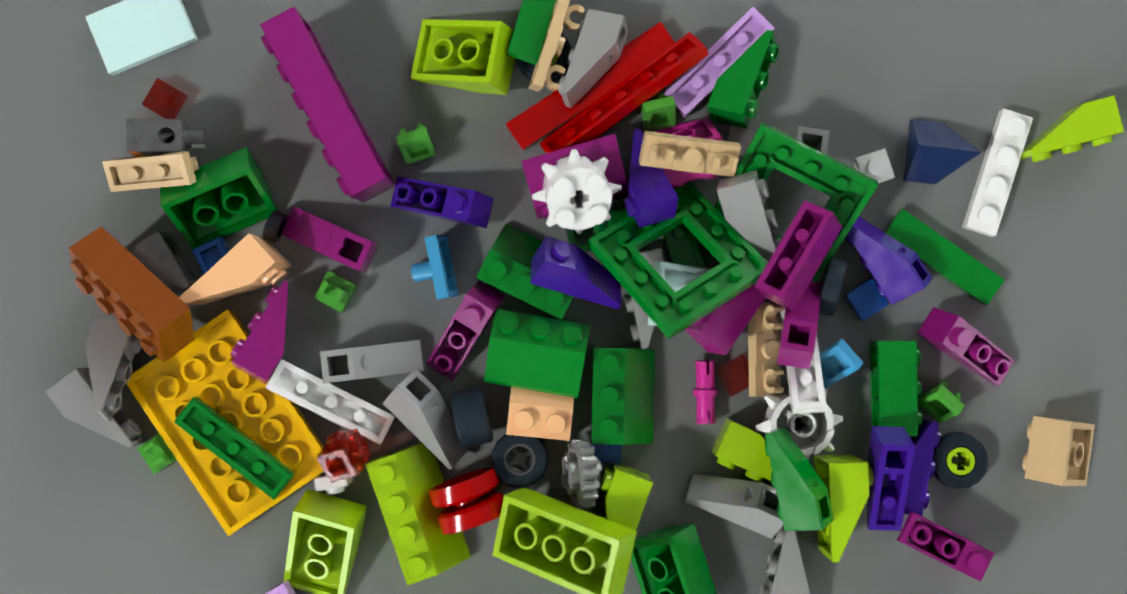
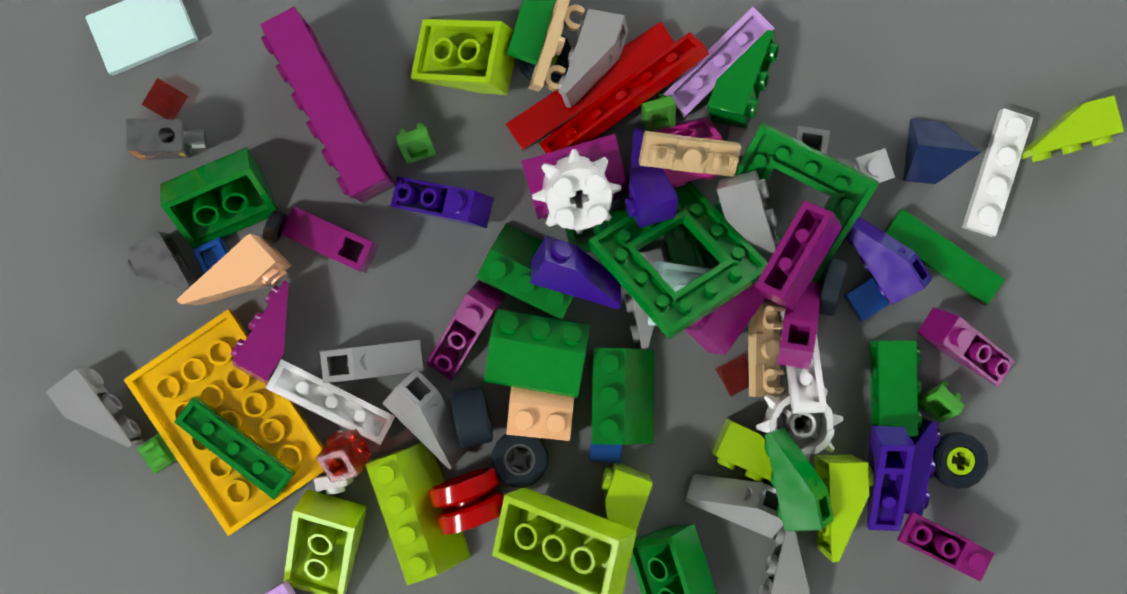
dark orange brick [68,226,195,362] -> none
light grey slope [85,316,141,422] -> none
tan plate [102,151,199,192] -> none
bright green tile [314,271,358,312] -> none
dark azure tile [411,235,459,300] -> none
light grey gear [561,439,602,510] -> none
dark pink pin [693,359,718,424] -> none
dark azure tile [819,338,864,388] -> none
tan slope [1022,416,1095,486] -> none

